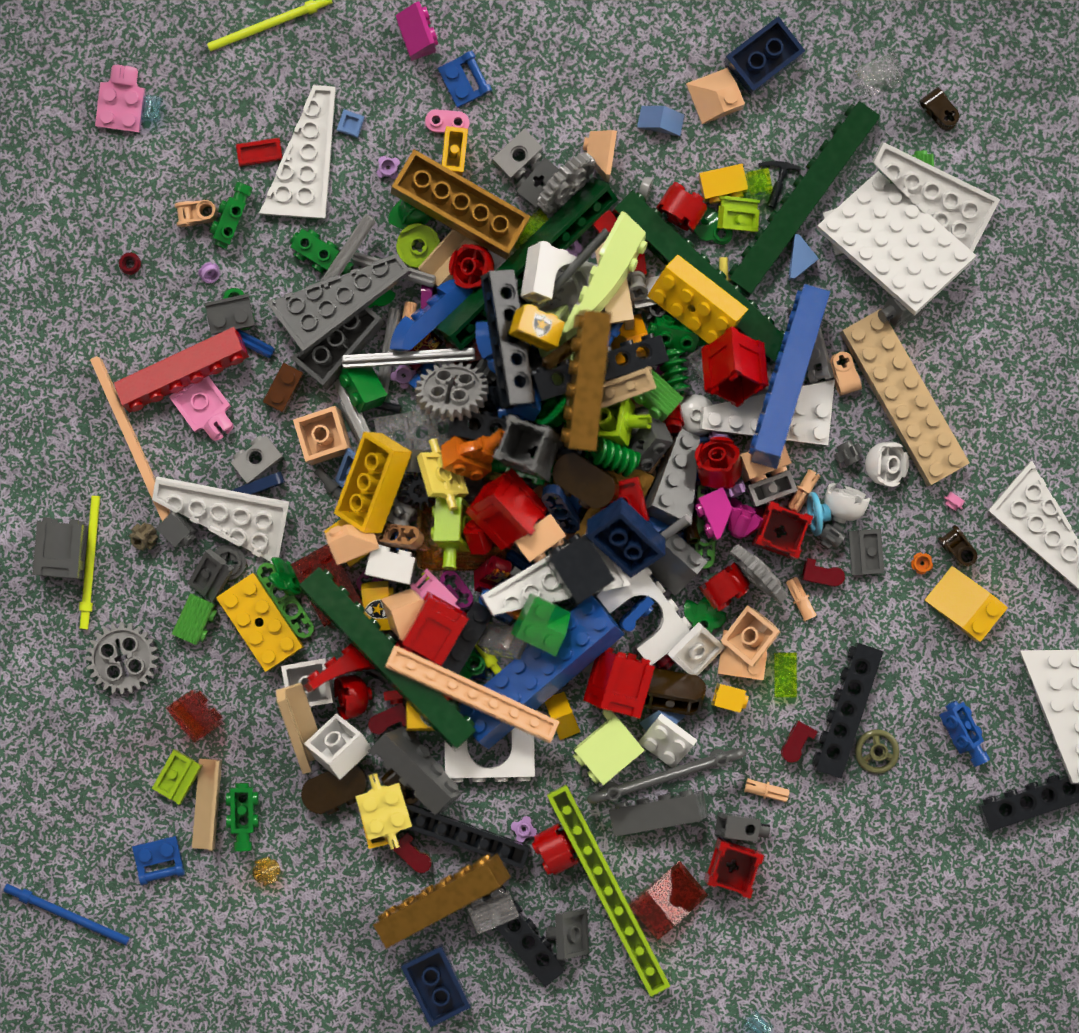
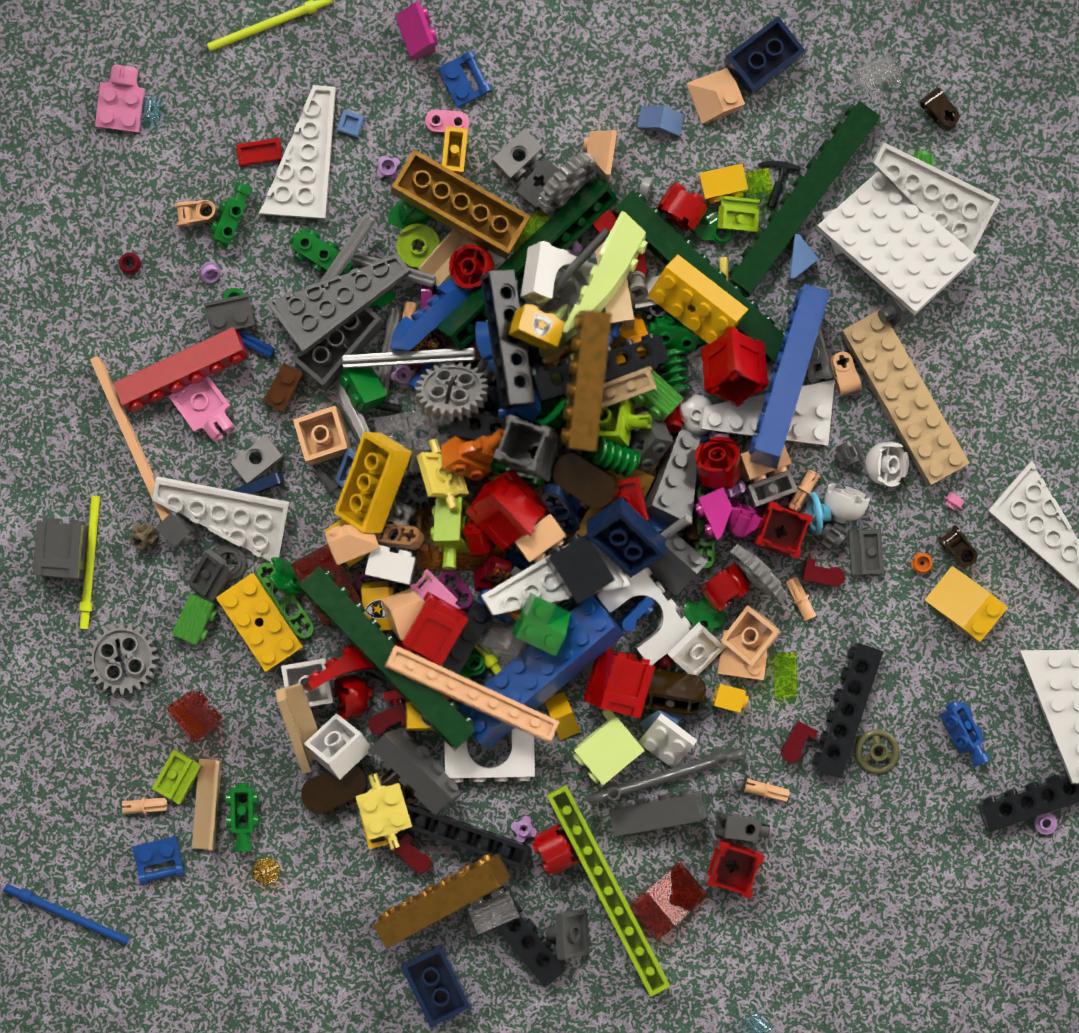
none -> light nougat axle [122,797,168,815]
none -> lavender plate [1034,812,1057,835]

